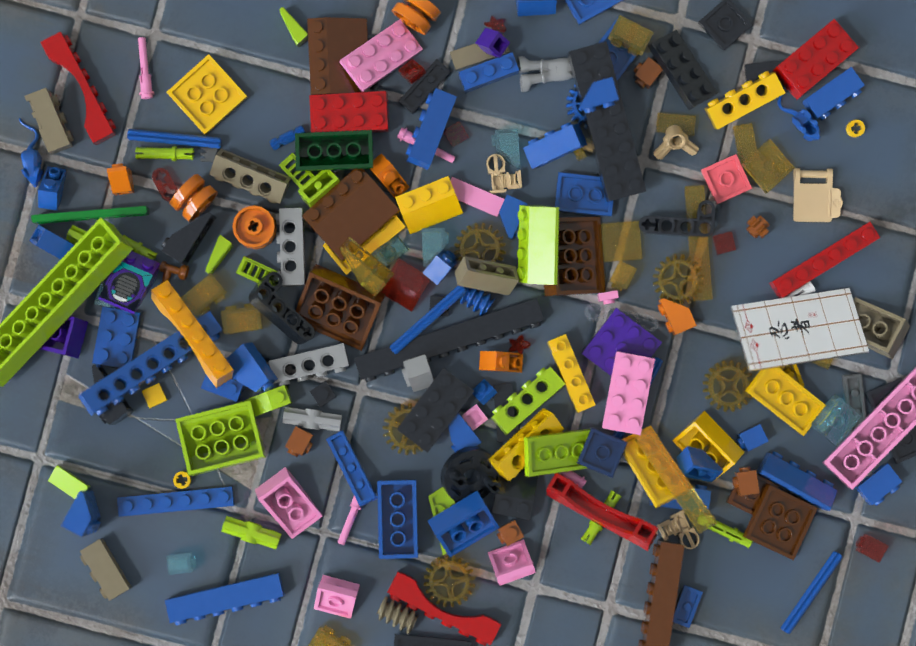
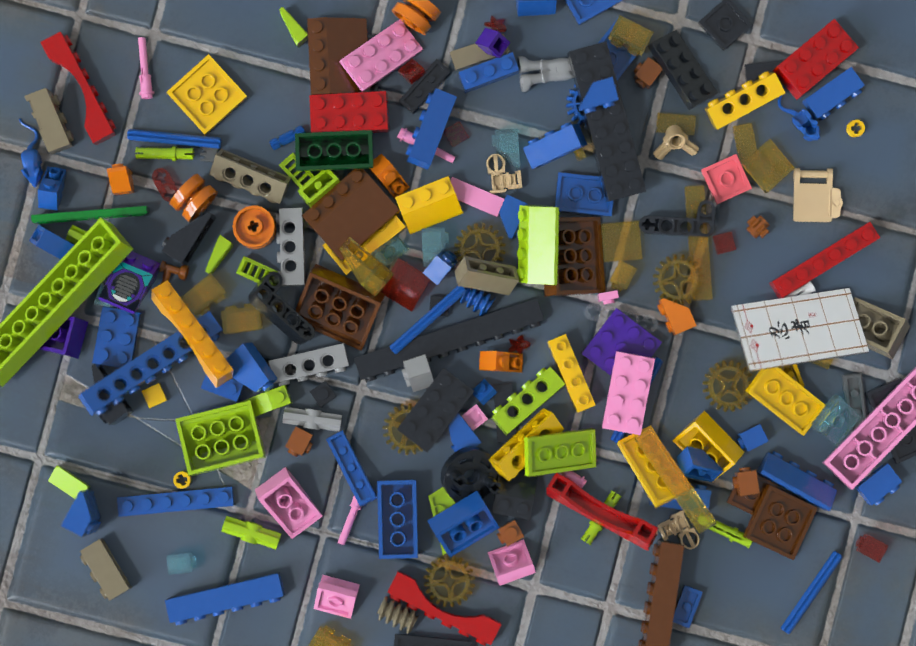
lime pin [123,235,158,260] -> none
dark blue tile [577,428,628,478] -> none

